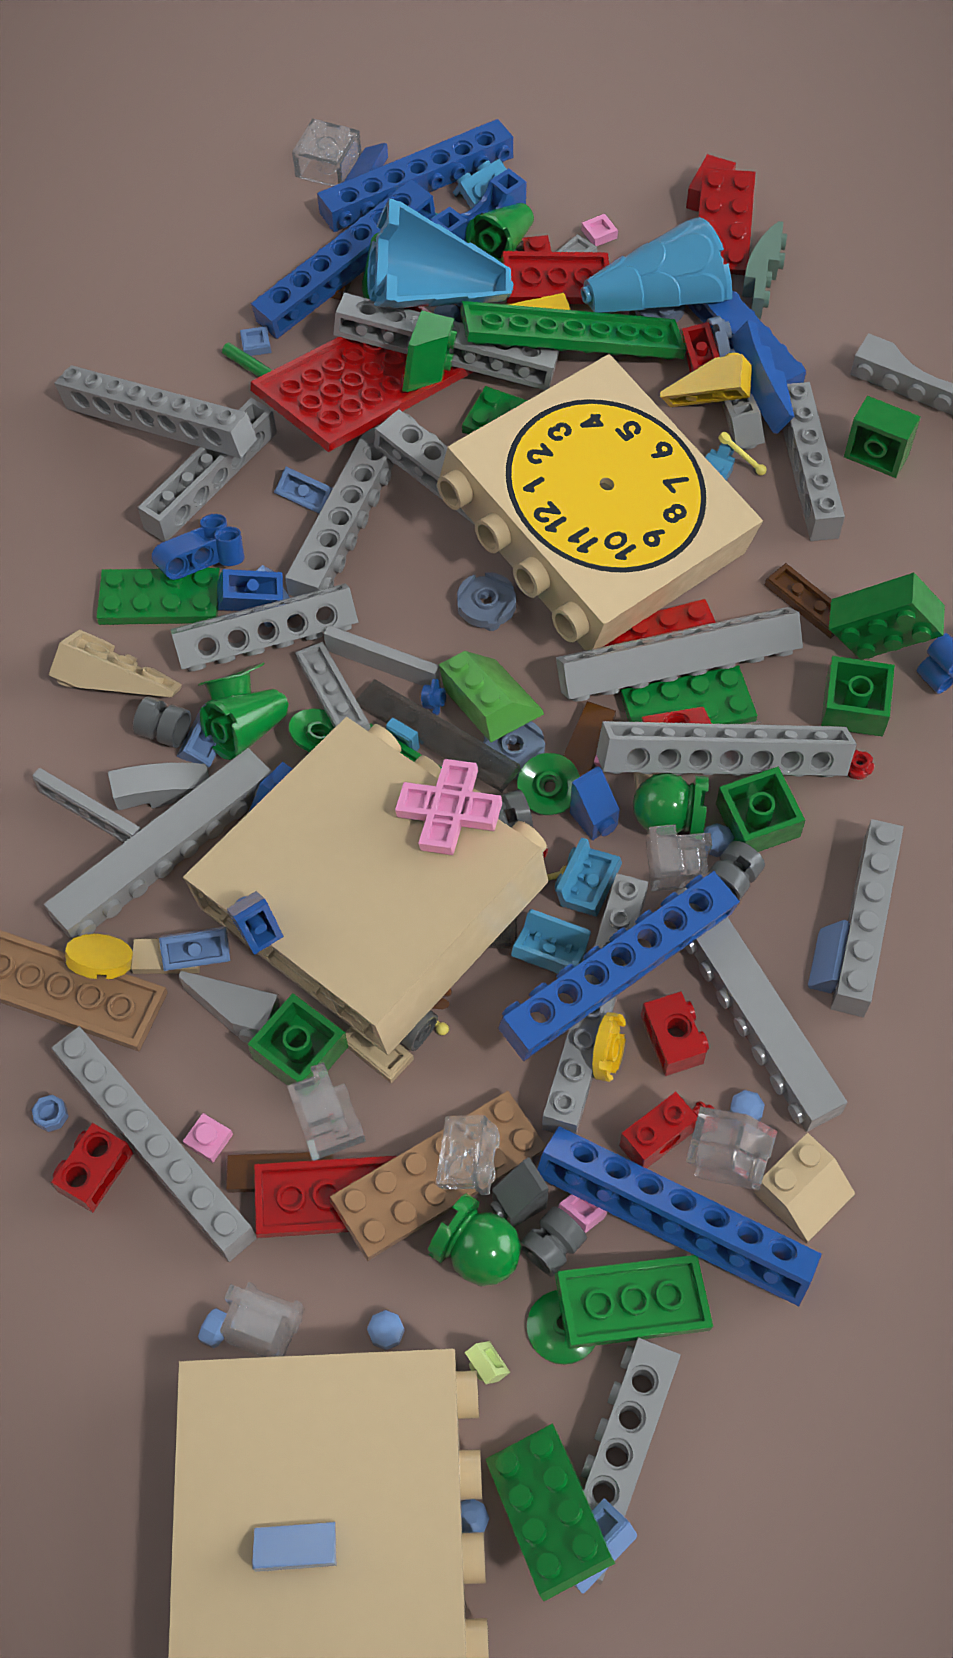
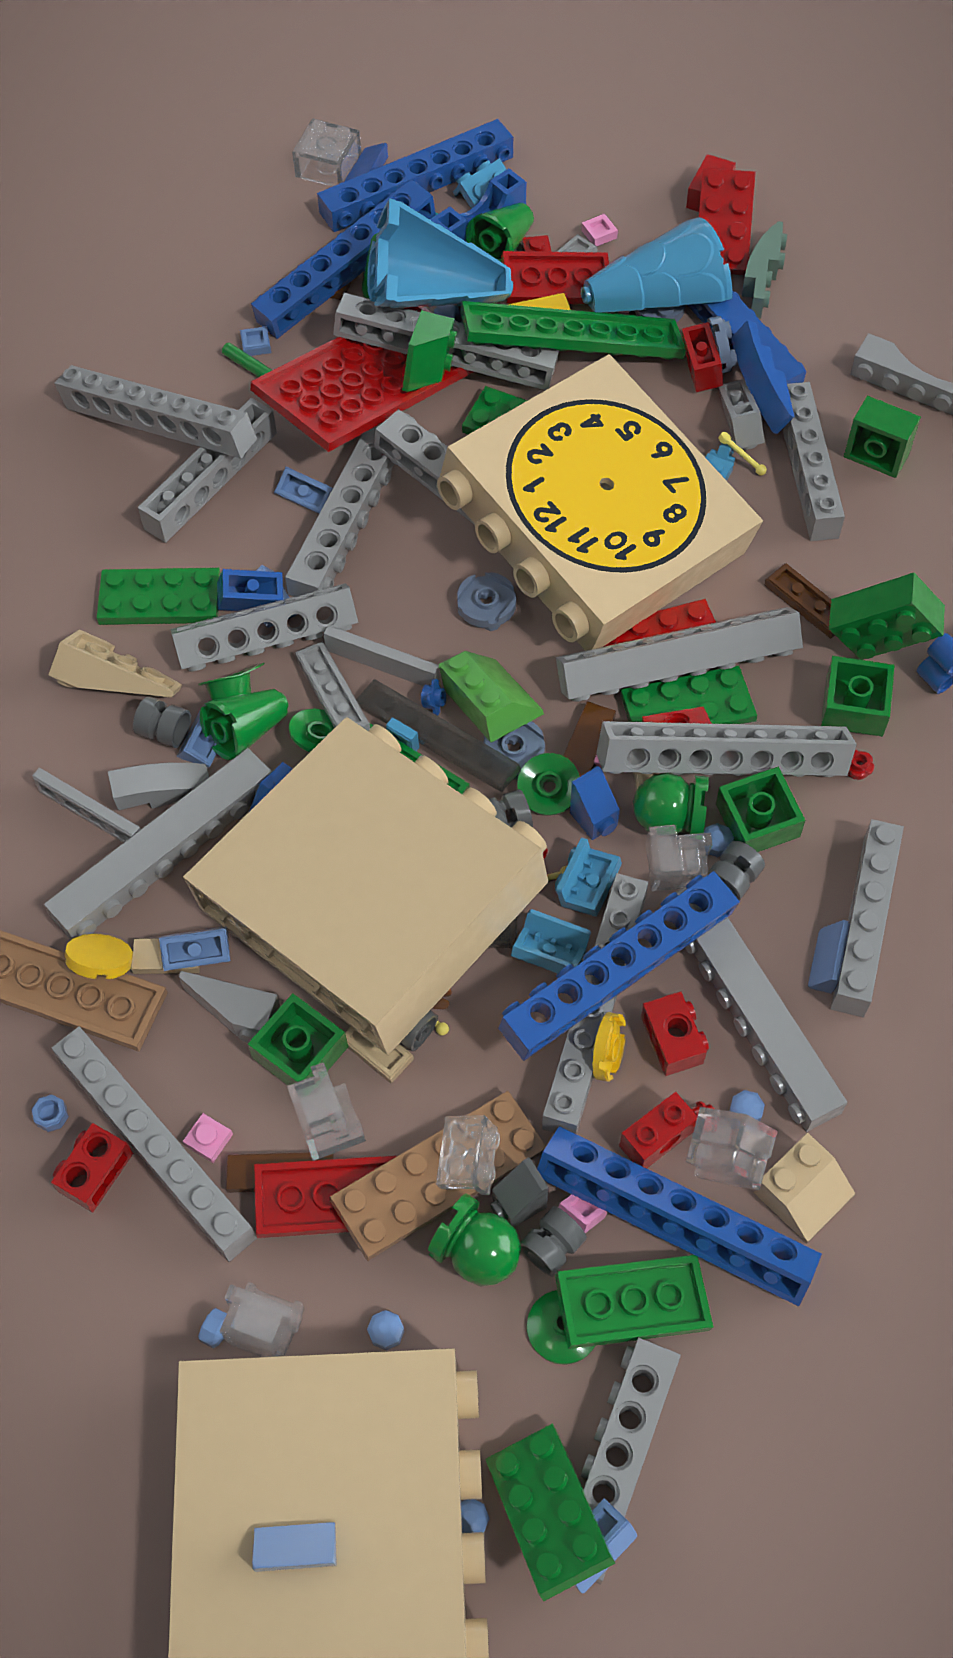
blue piece [151,514,245,580] -> none
blue slope [227,891,284,955] -> none
bright pink plate [395,759,502,855] -> none
yellowish green plate [465,1341,510,1384] -> none
yellow slope [660,353,752,407] -> none

